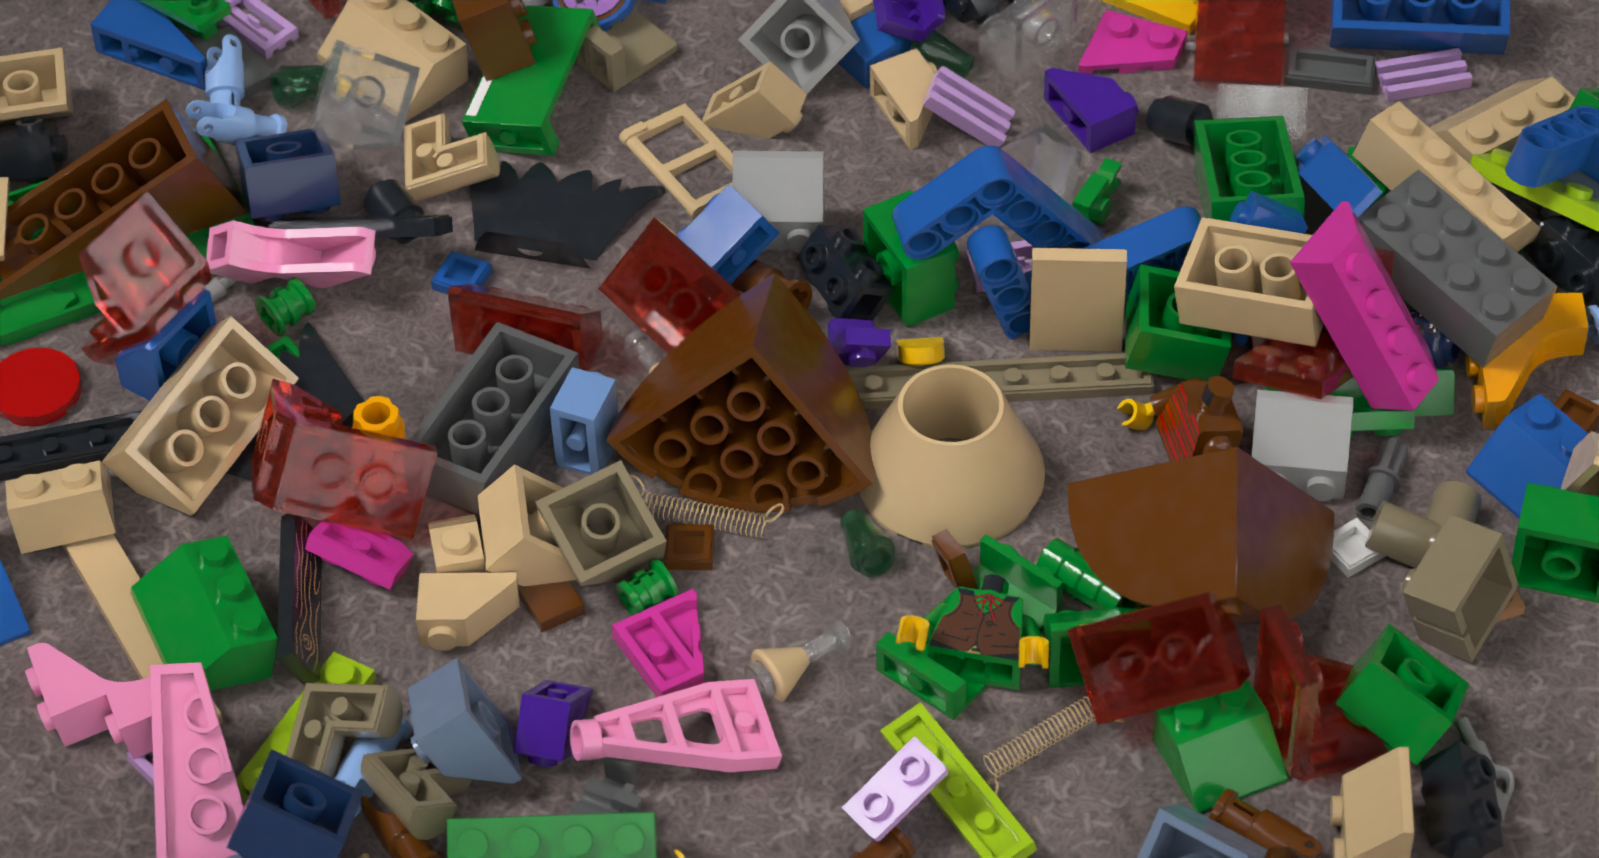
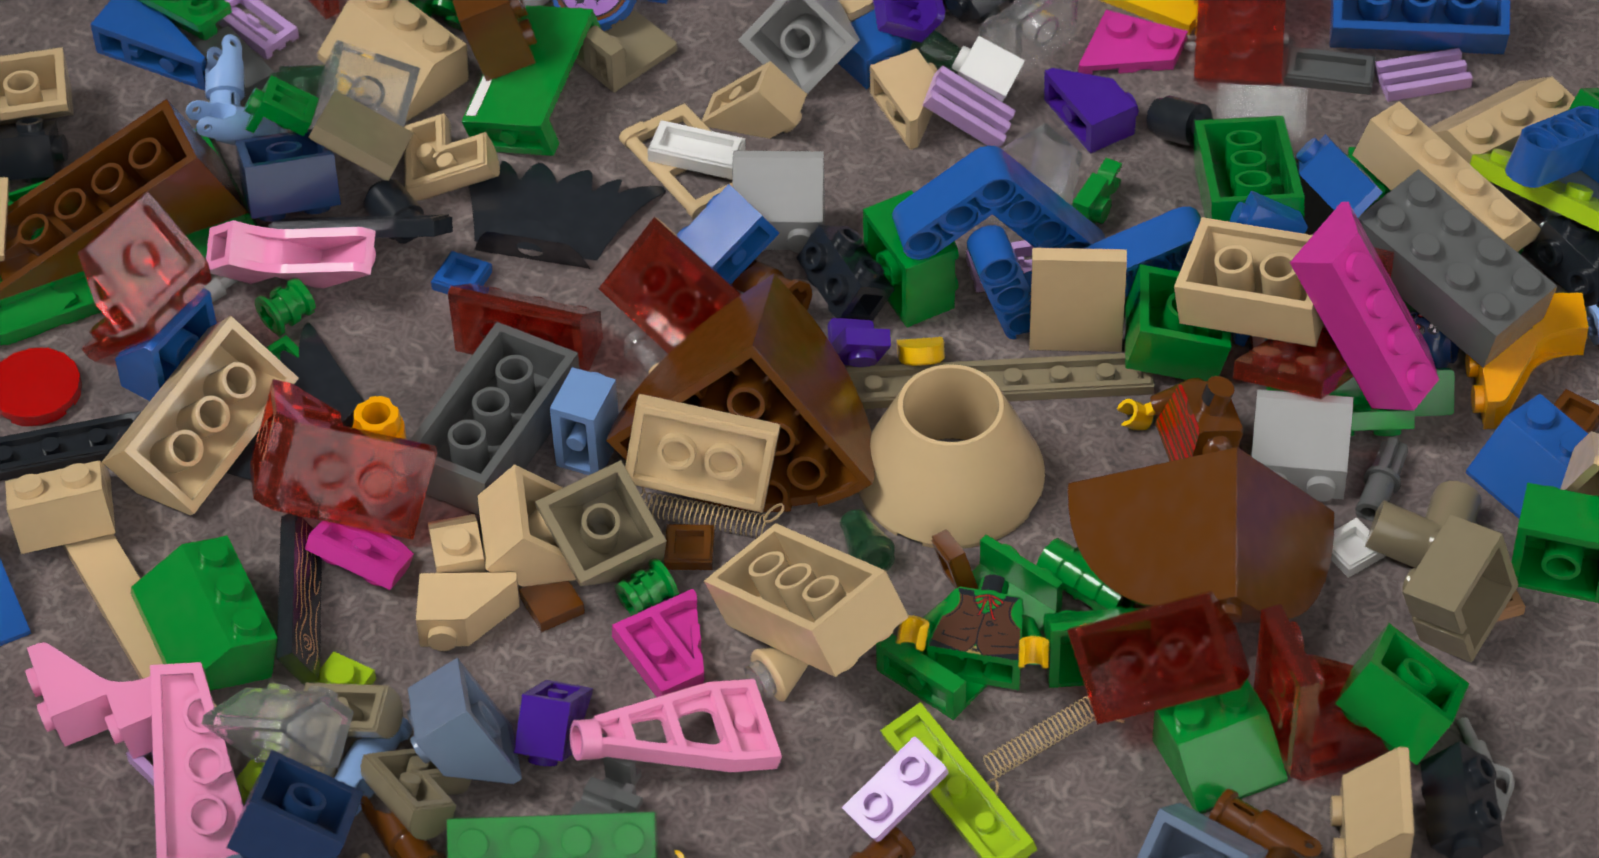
none -> clear slope [201,683,354,768]
none -> green bracket [244,75,319,136]
none -> dark tan tile [309,90,413,181]
none -> tan tile [625,394,781,513]
none -> white tile [648,120,745,179]
none -> tan brick [704,523,909,677]
none -> white brick [951,36,1025,102]

